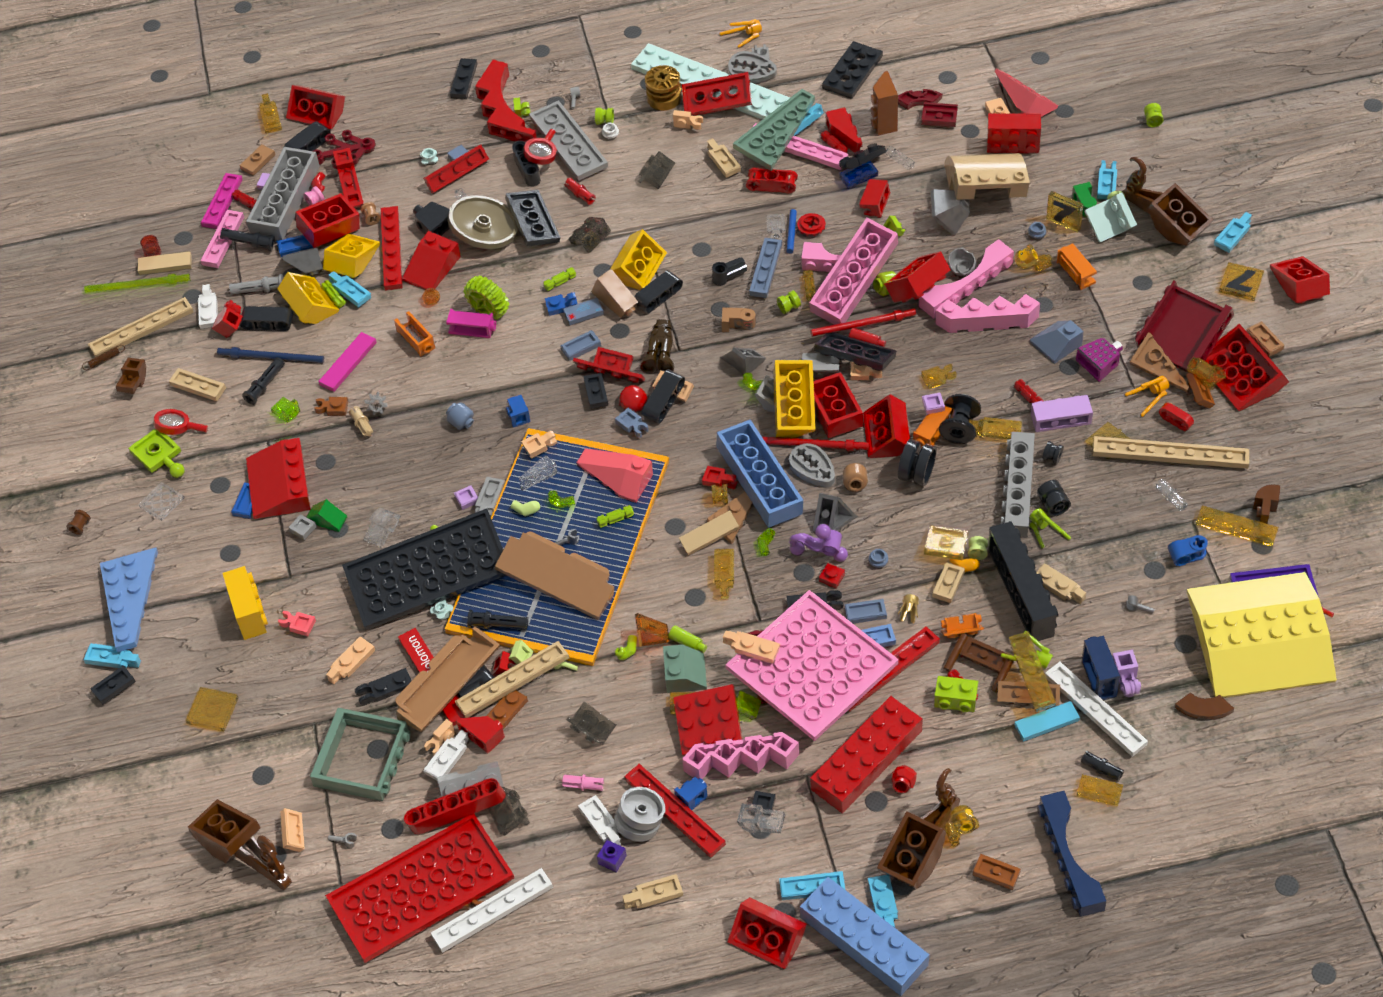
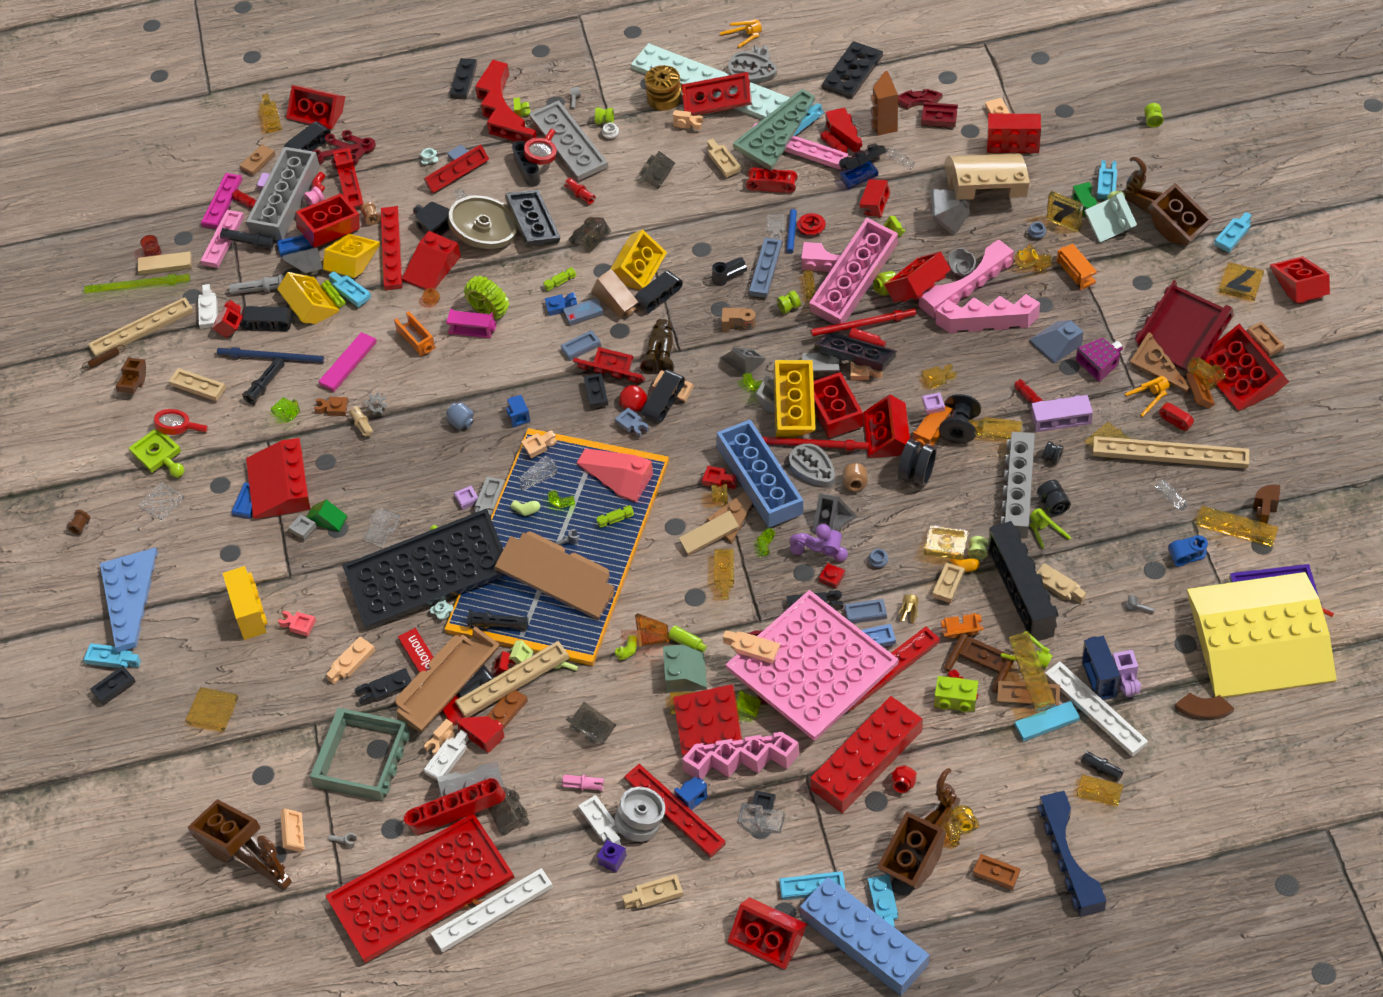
coral wedge [995,68,1058,117] -> none

